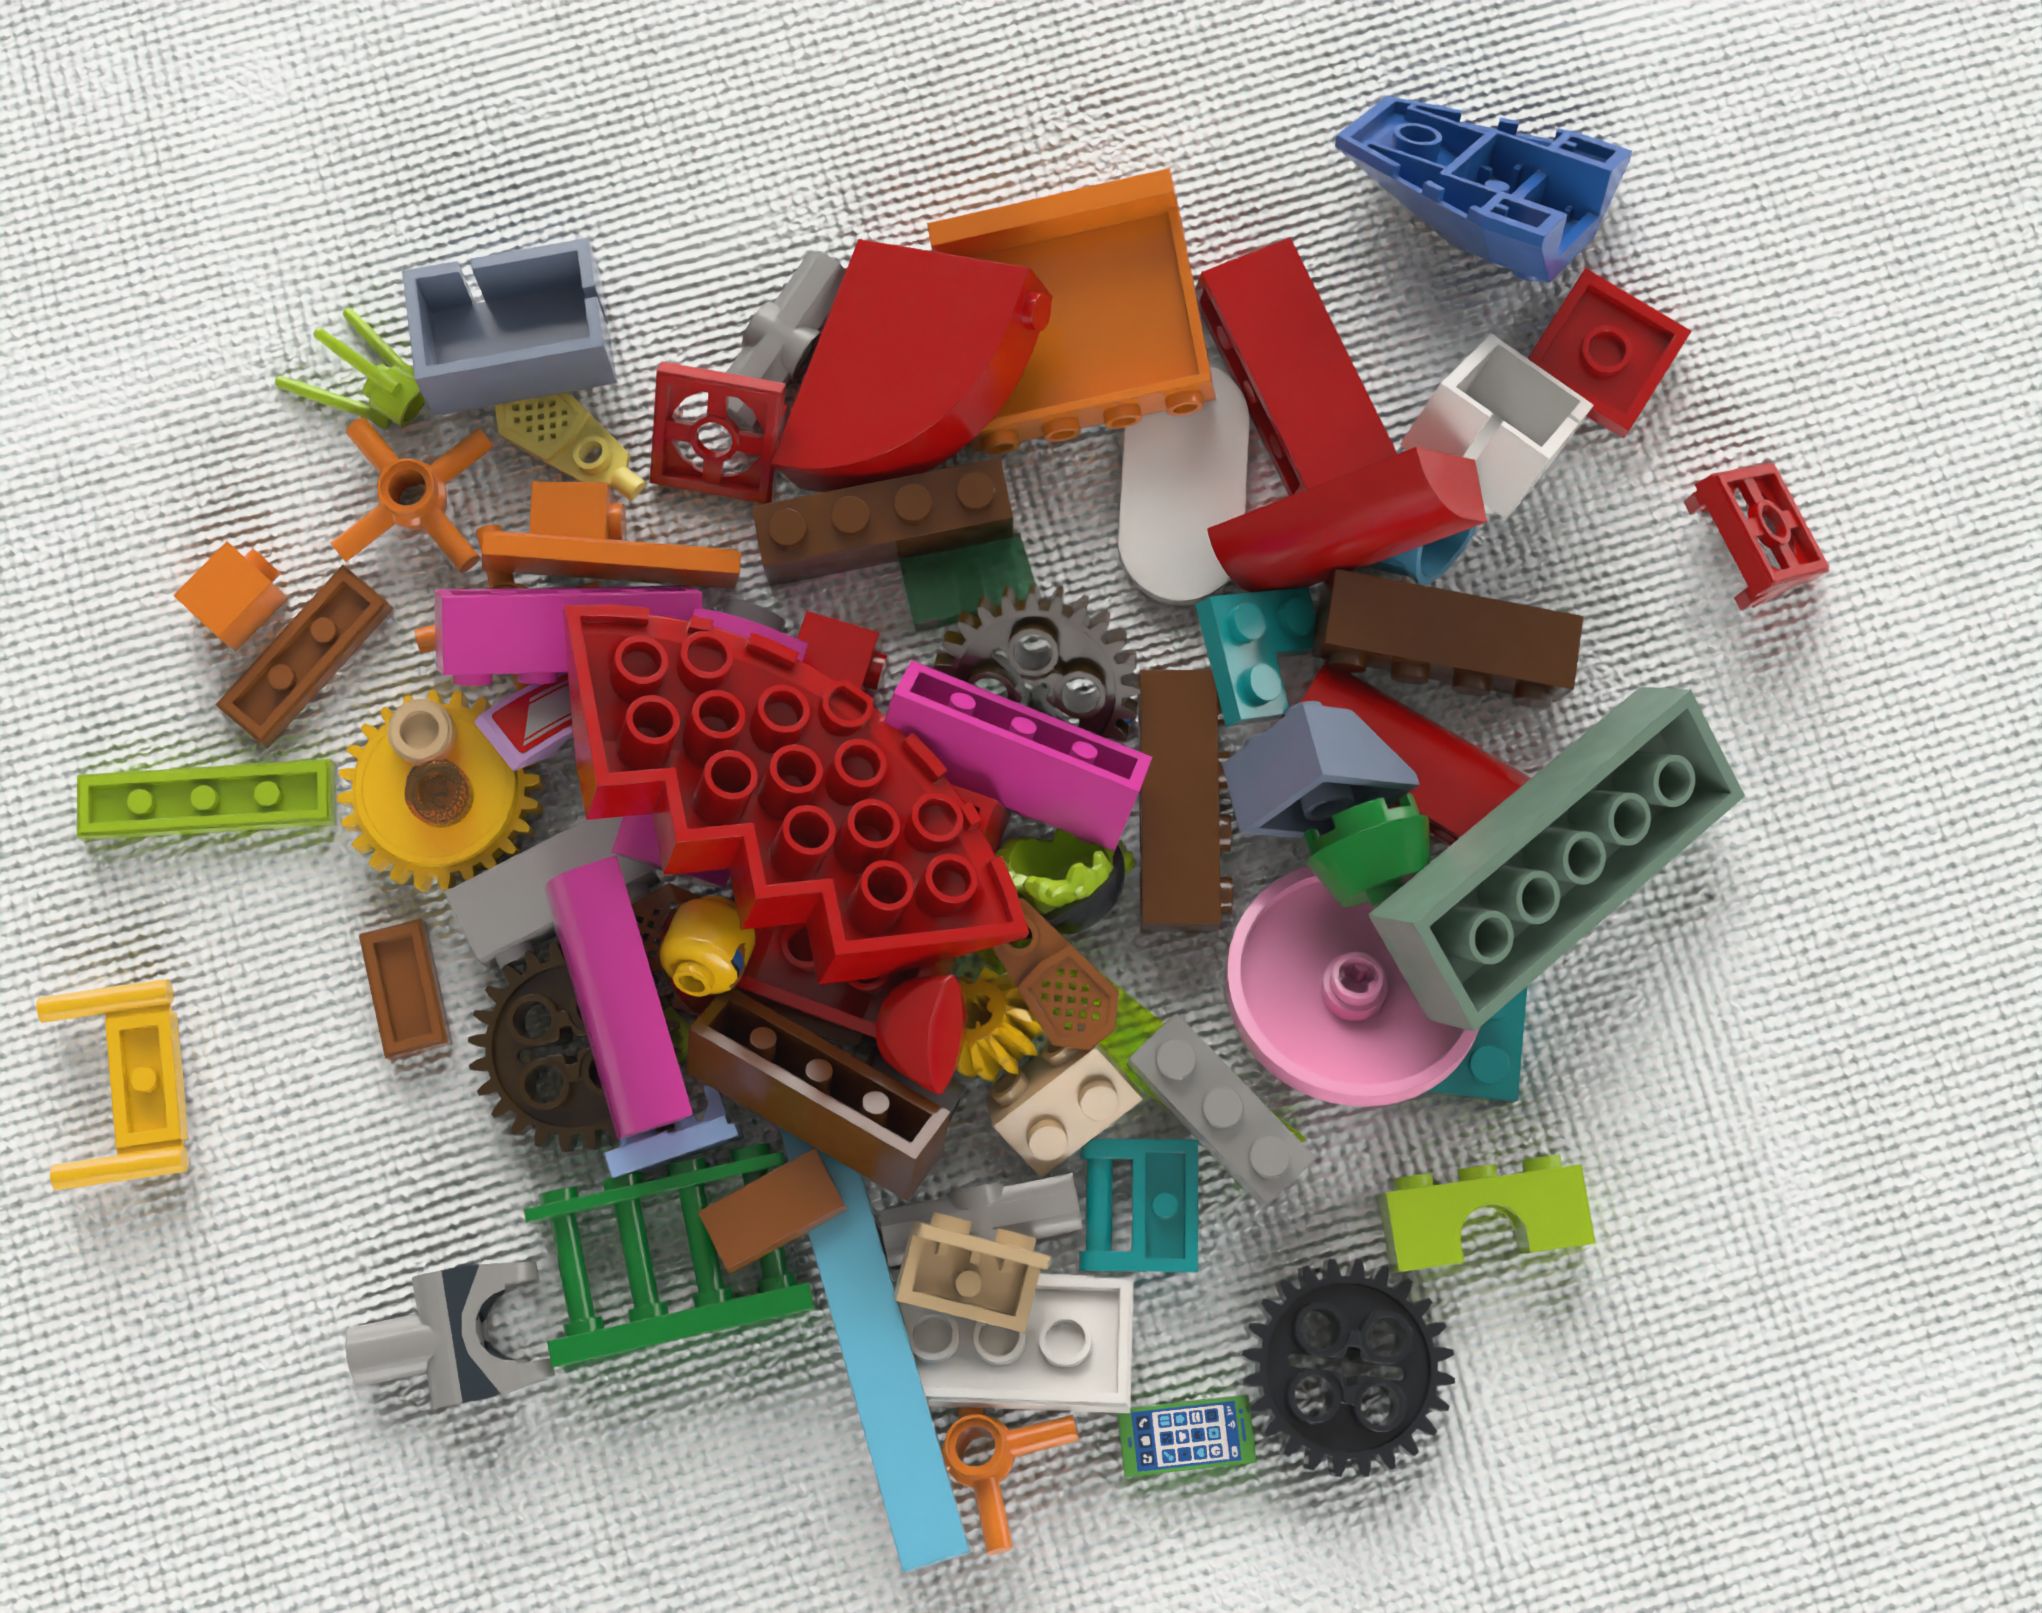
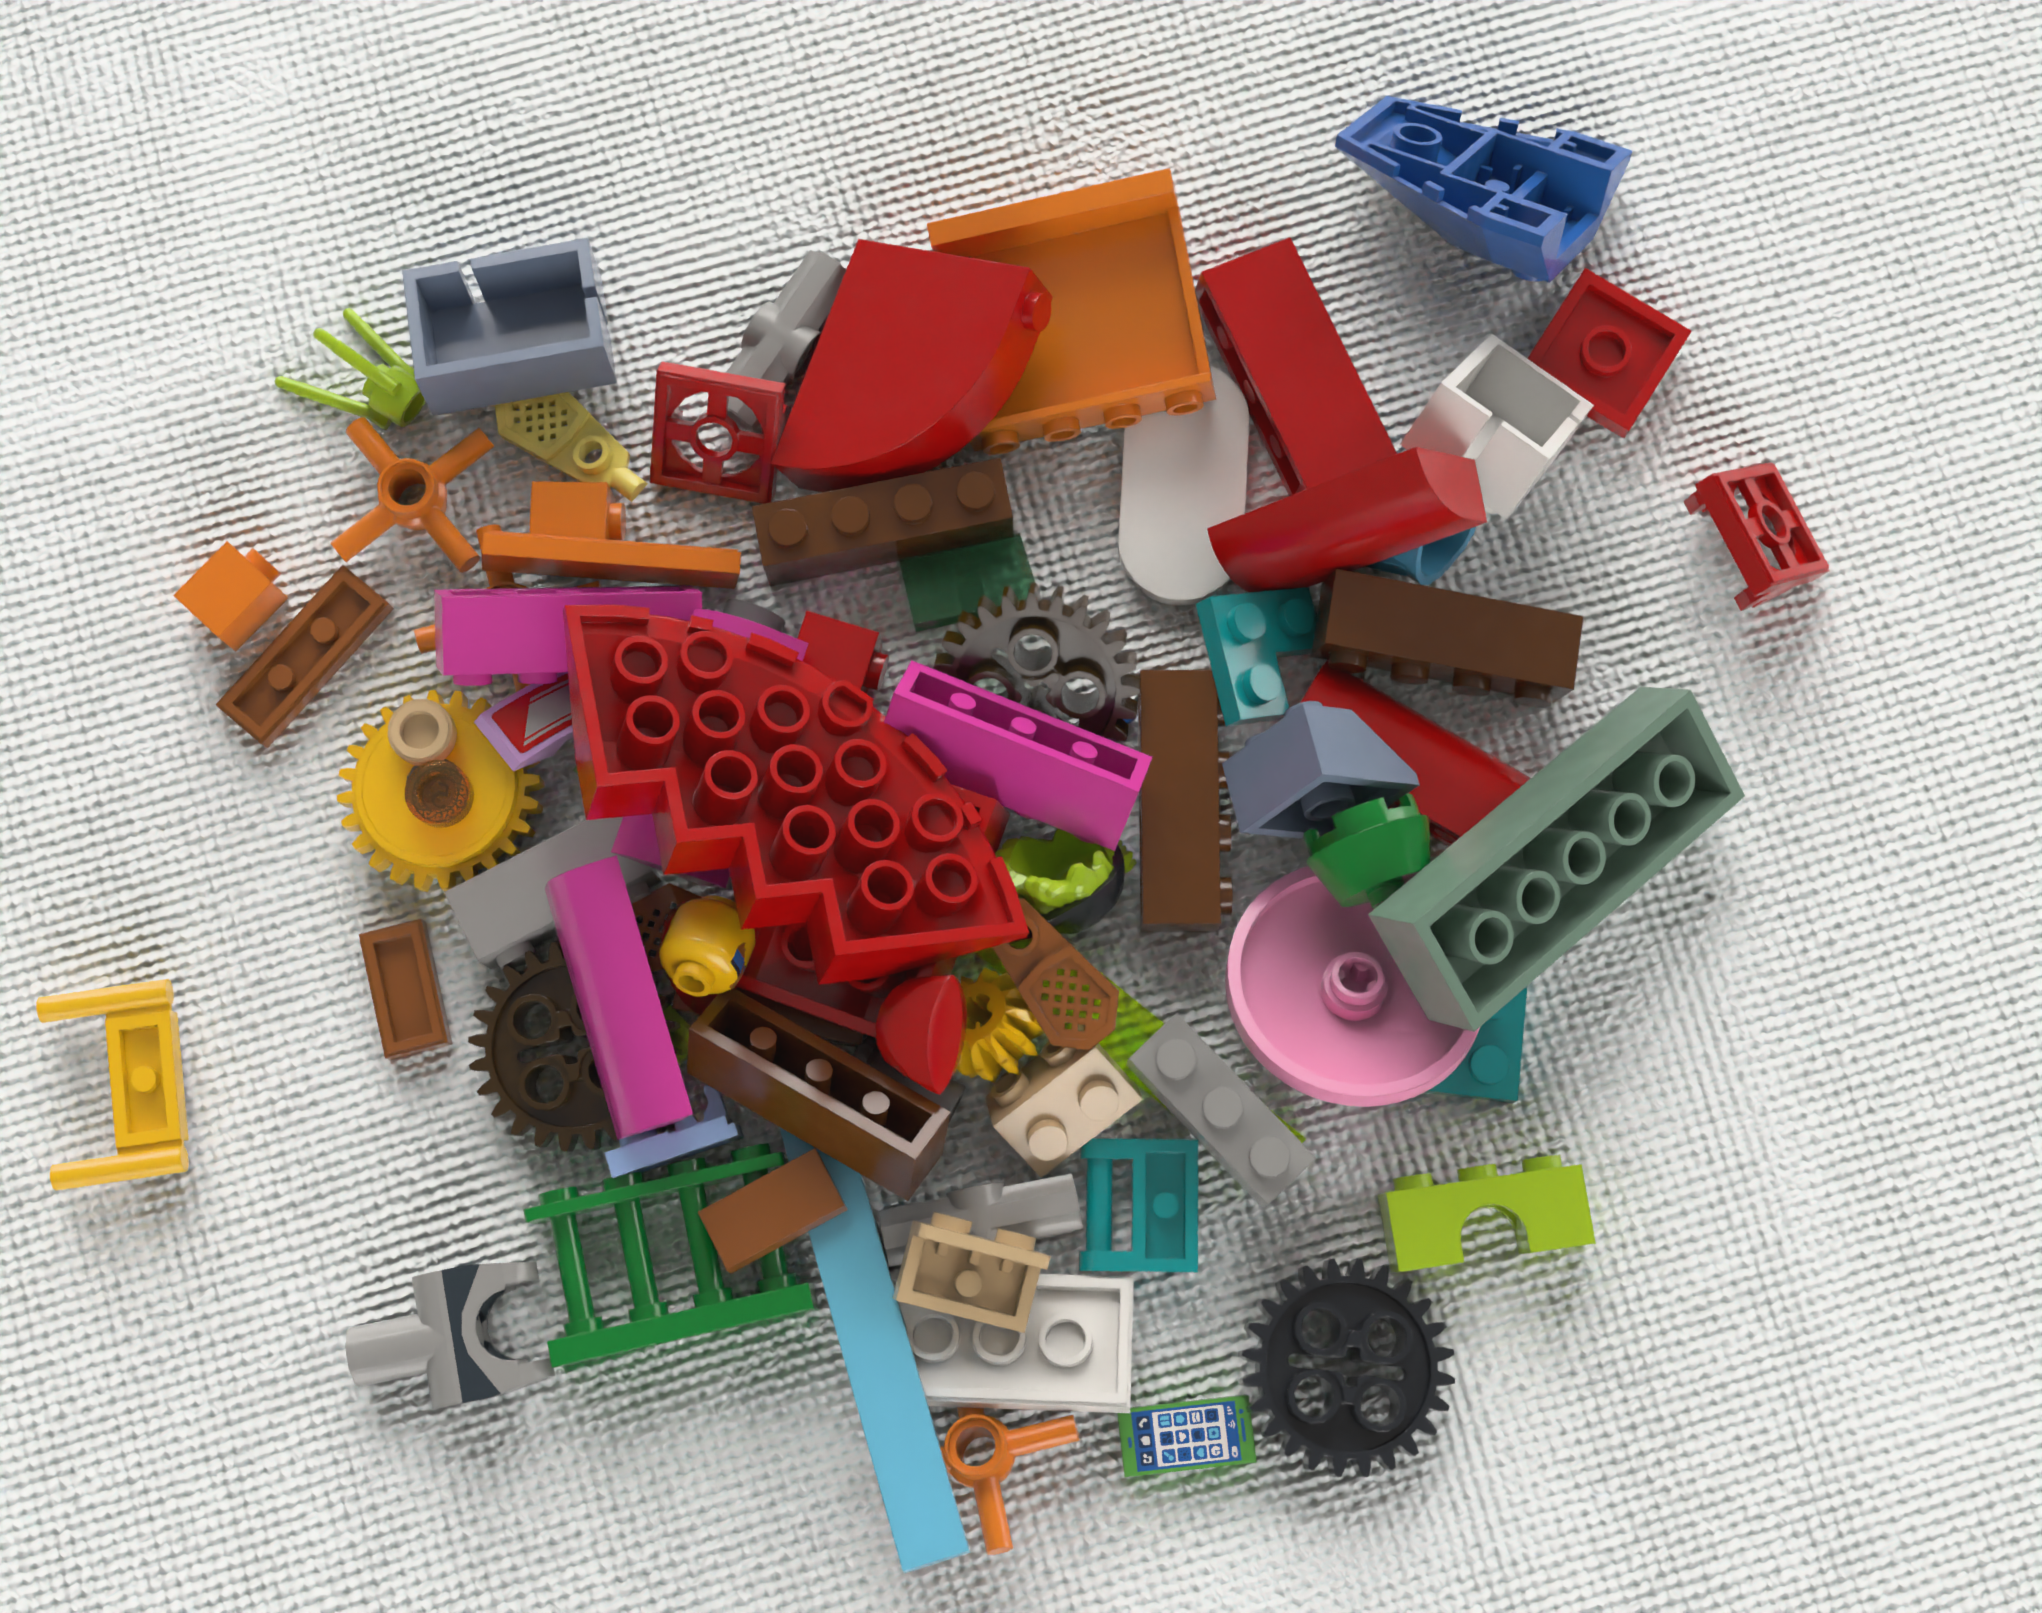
lime tile [77,759,337,841] -> none

